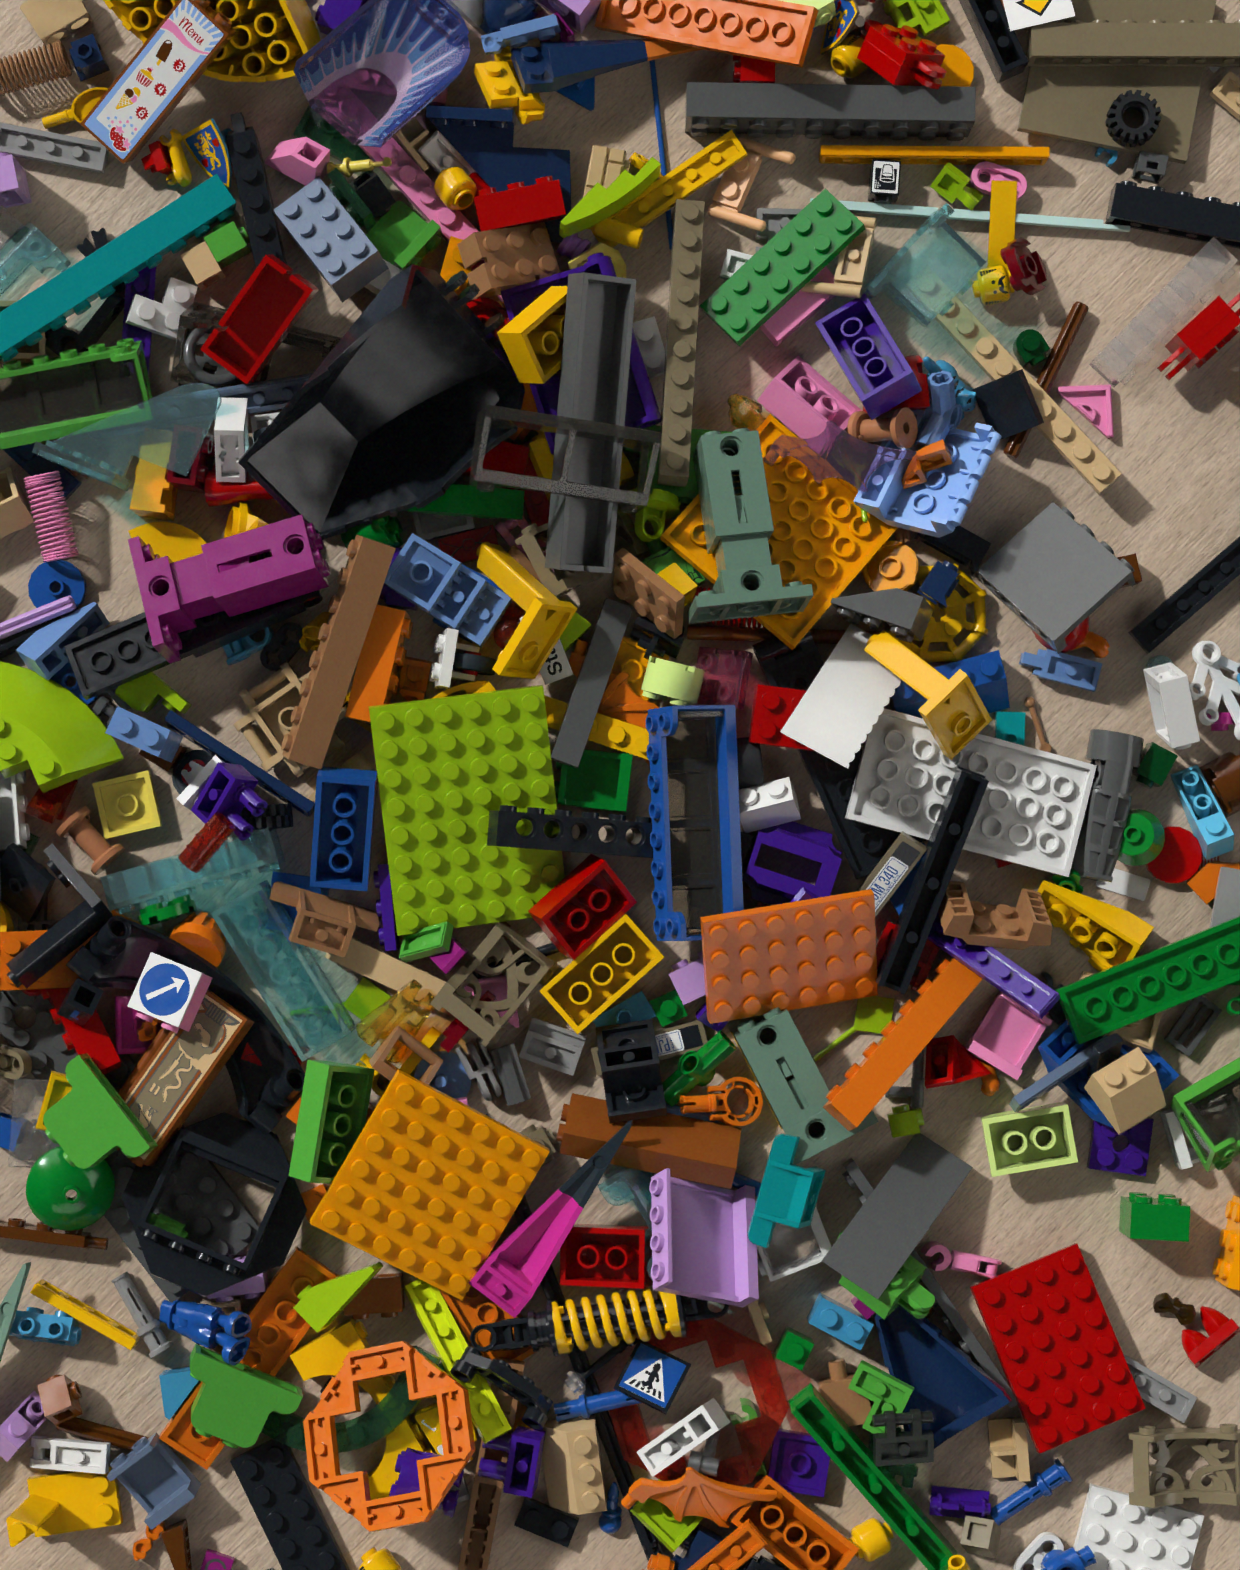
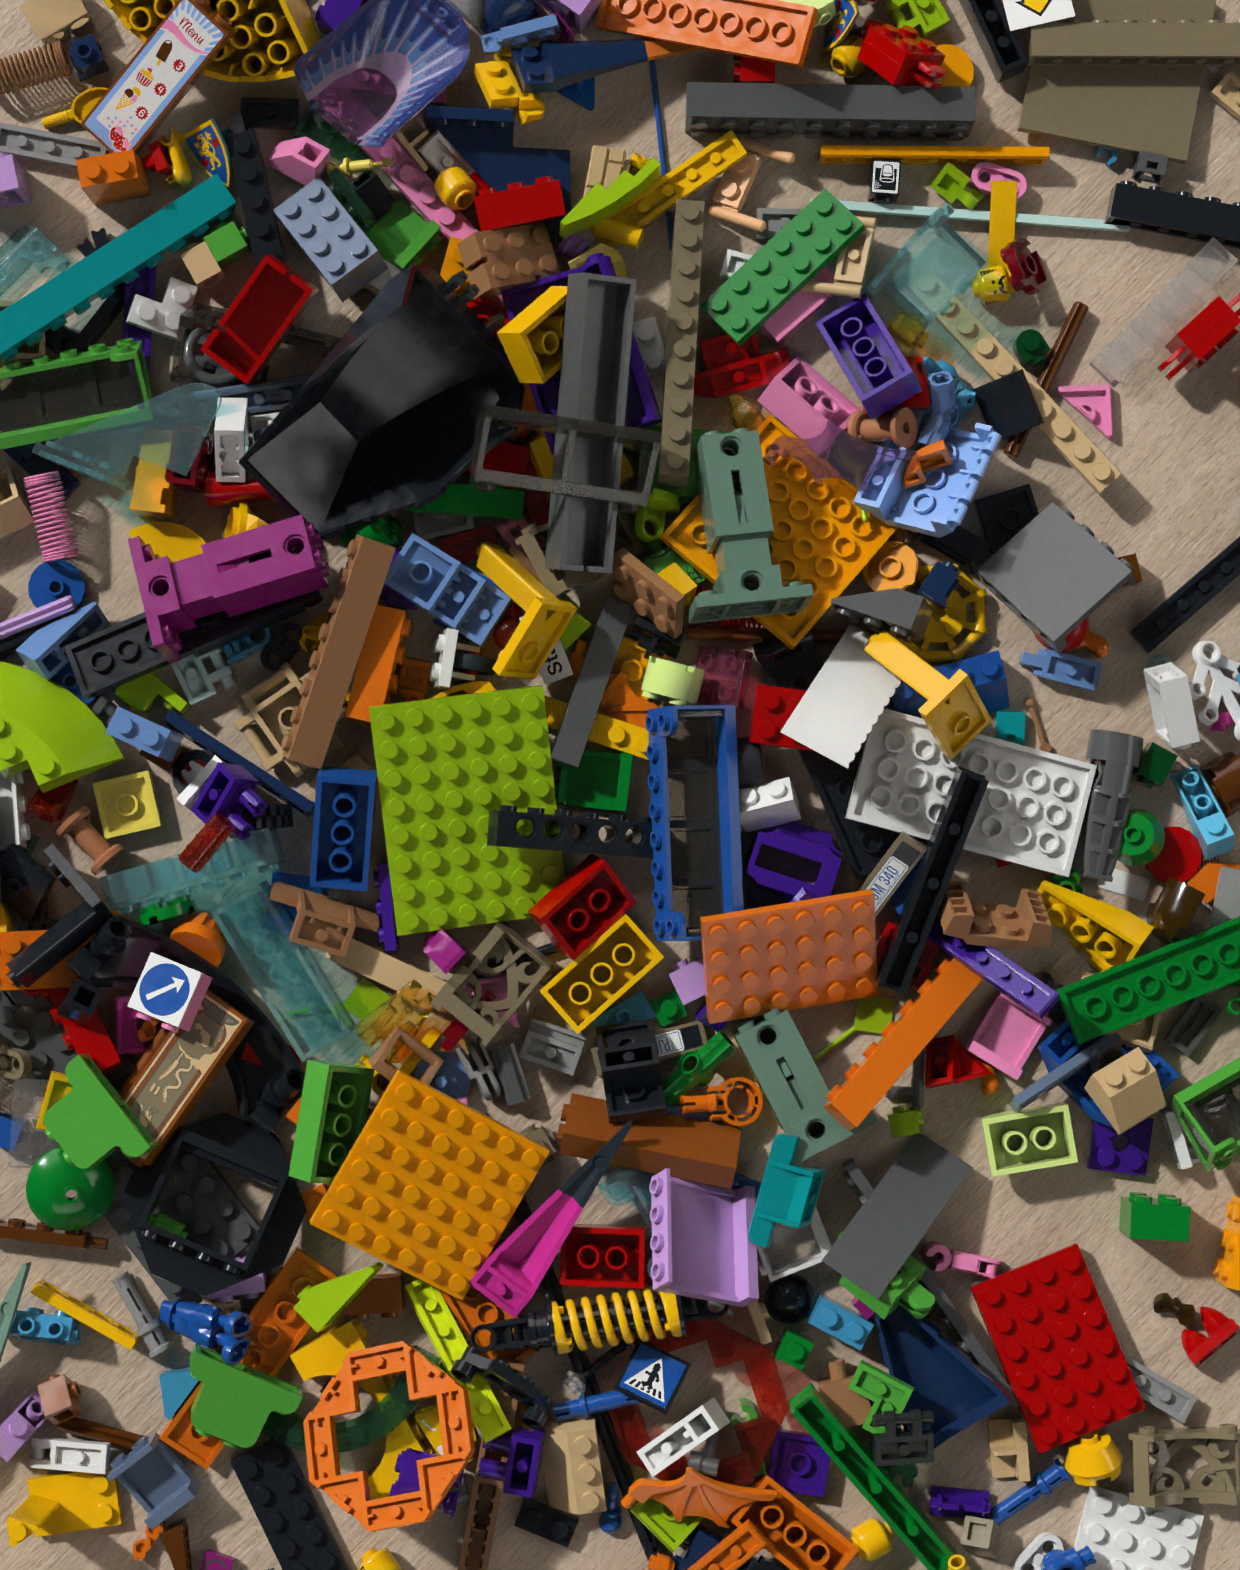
bright green tile [399,921,454,963] -> none
black tyre [1105,90,1161,148] -> none
none -> orange brick [76,149,151,206]
none -> light aqua plate [171,647,236,706]
none -> black plate [241,97,300,130]
none -> red plate [694,332,791,398]
none -> black hat [765,1274,815,1324]
none -> clear yellow head [887,310,929,353]
none -> black tile [974,484,1039,556]
none -> yellow cone [1064,1430,1123,1486]
none -> dark brown brick [1146,878,1205,945]

